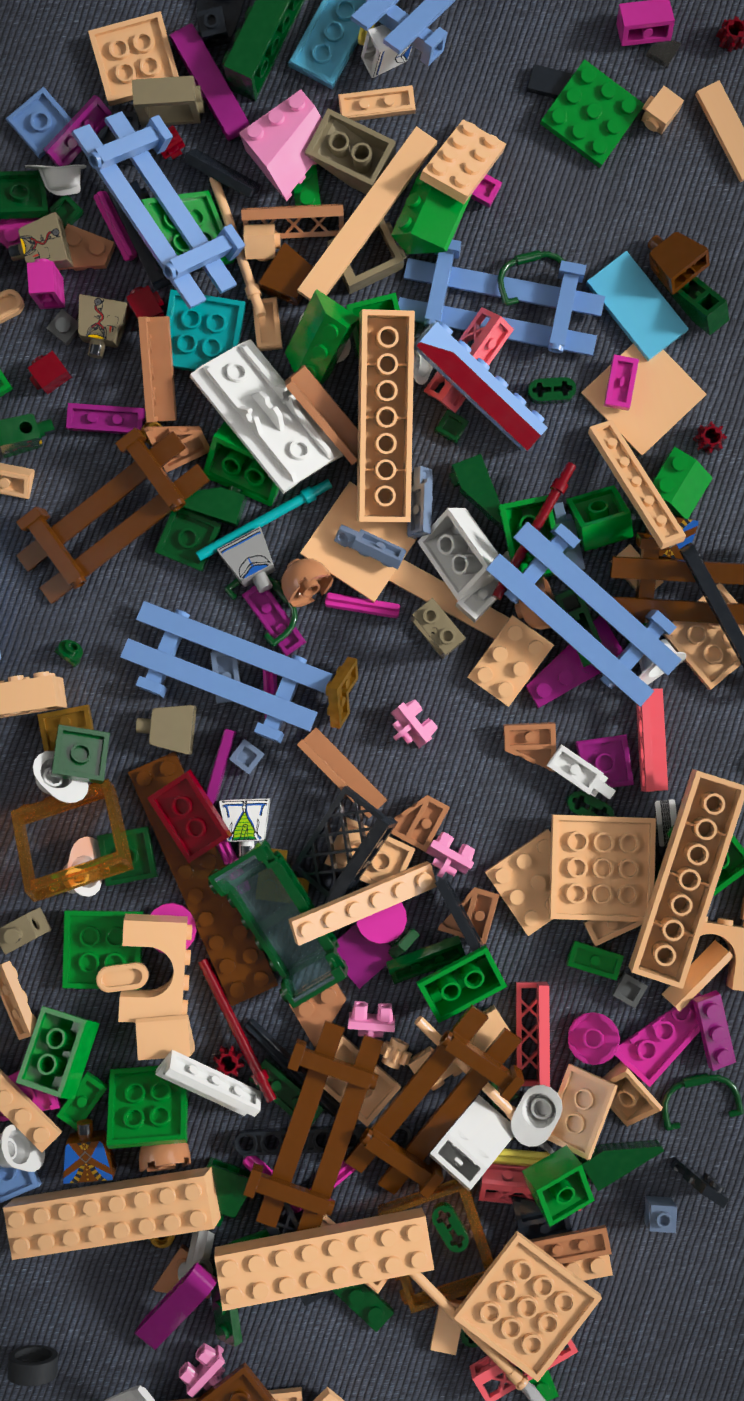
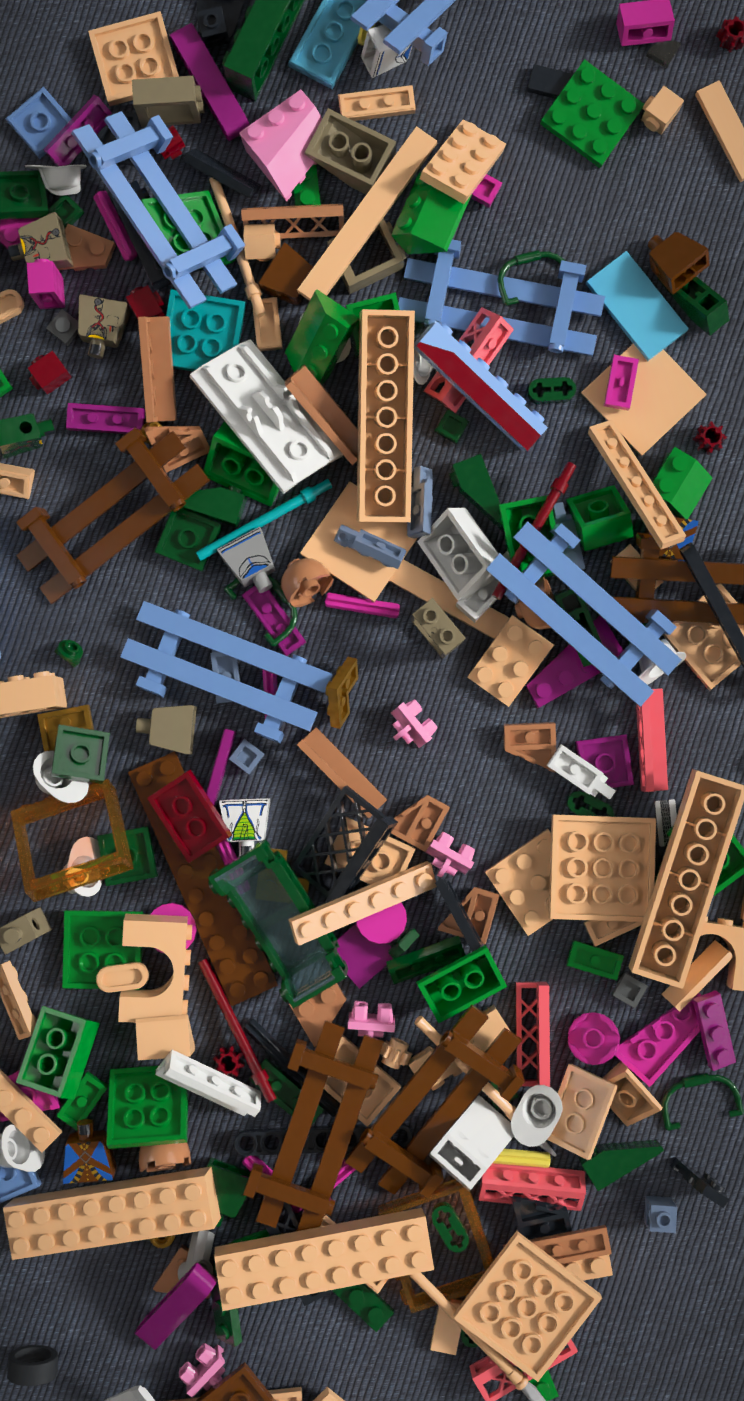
green slope [522,1145,595,1227] -> none

